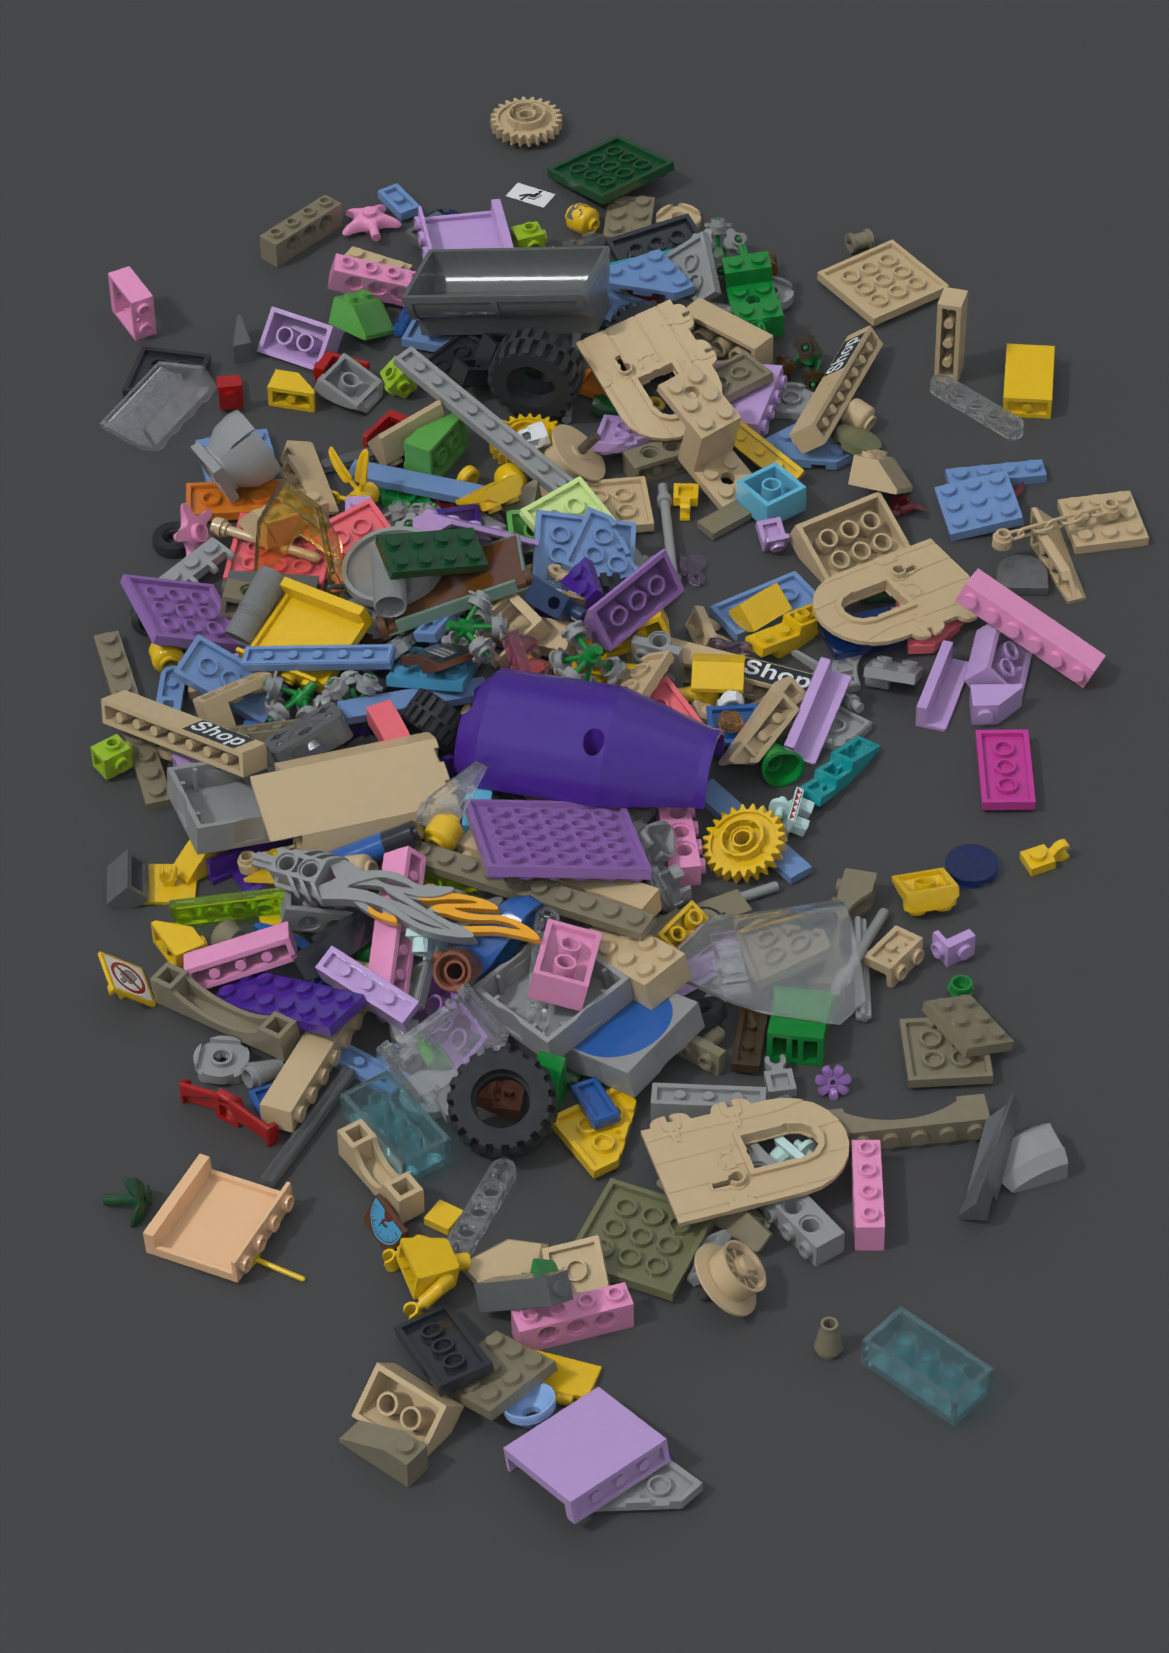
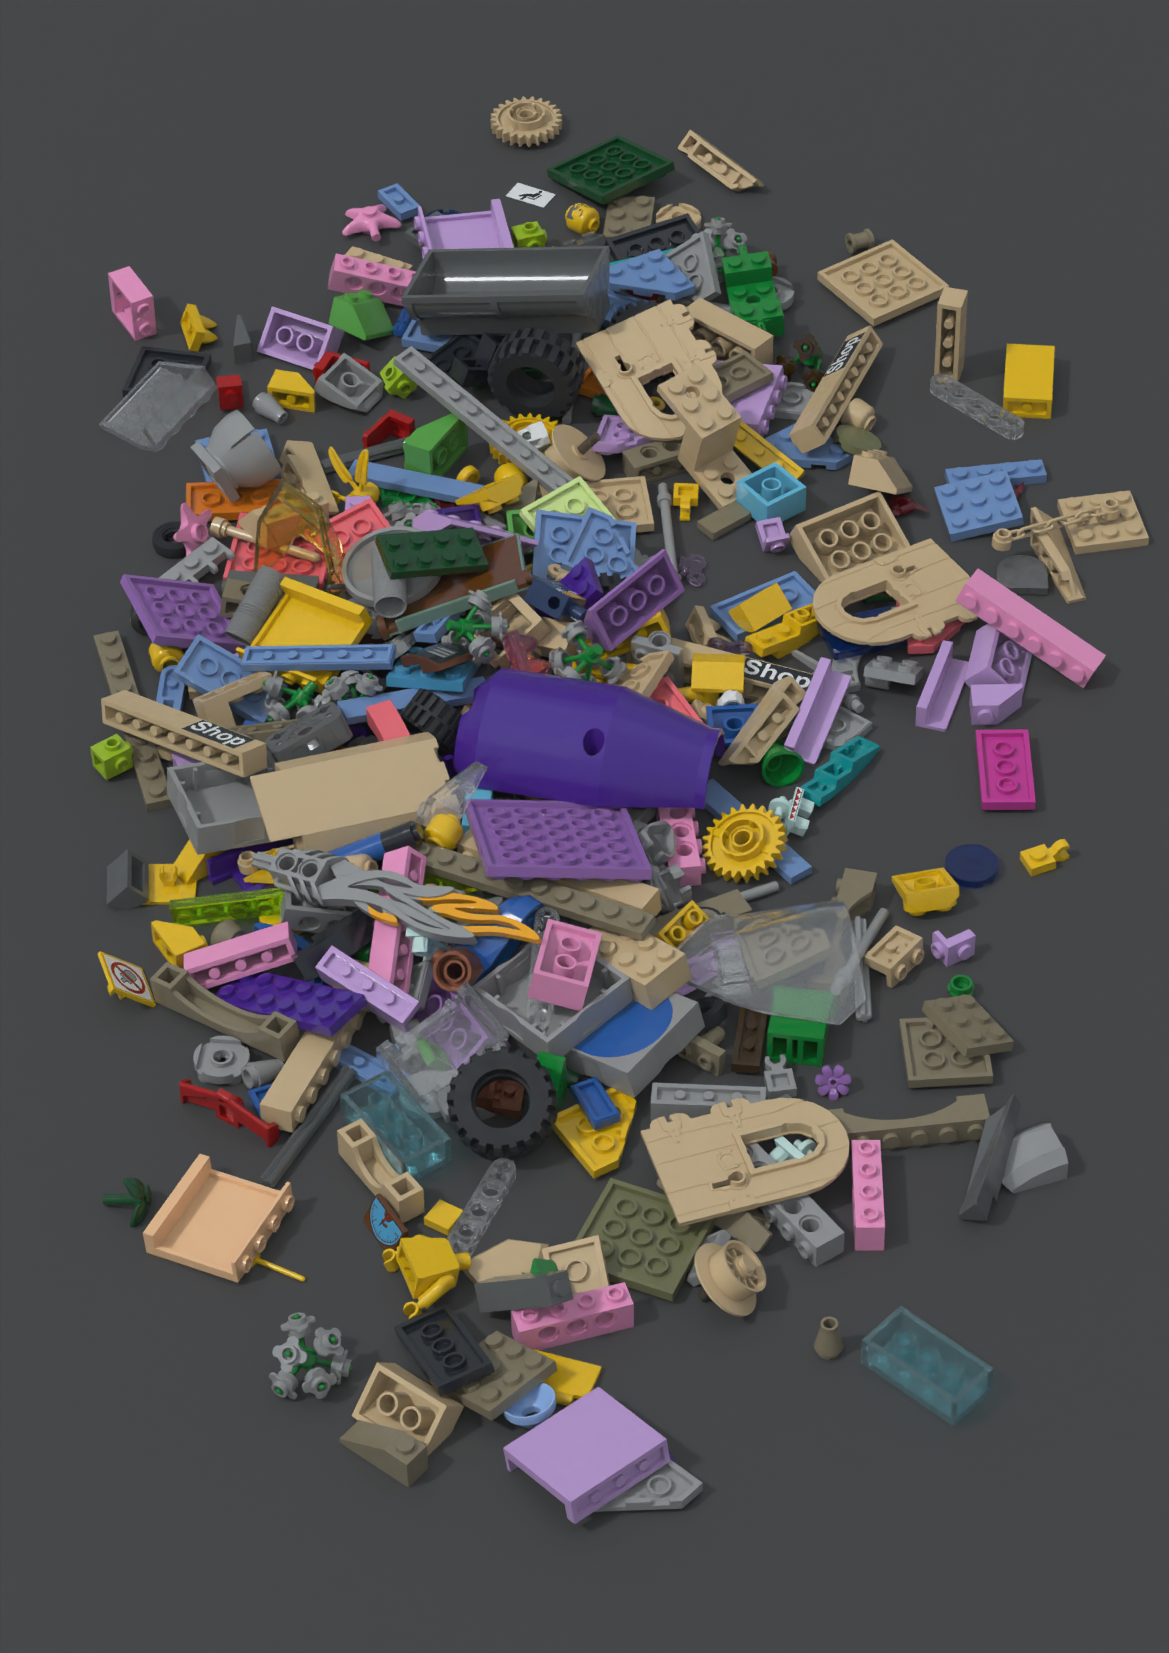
dark tan brick [259,195,343,268] -> none
tan slope [368,400,445,467] -> none
clear orange piece [718,710,743,733] -> none
none -> yellow tile [180,304,218,352]
none -> light grey cone [252,392,288,425]
none -> light grey plant [269,1313,353,1400]
none -> tan wedge [677,130,765,192]

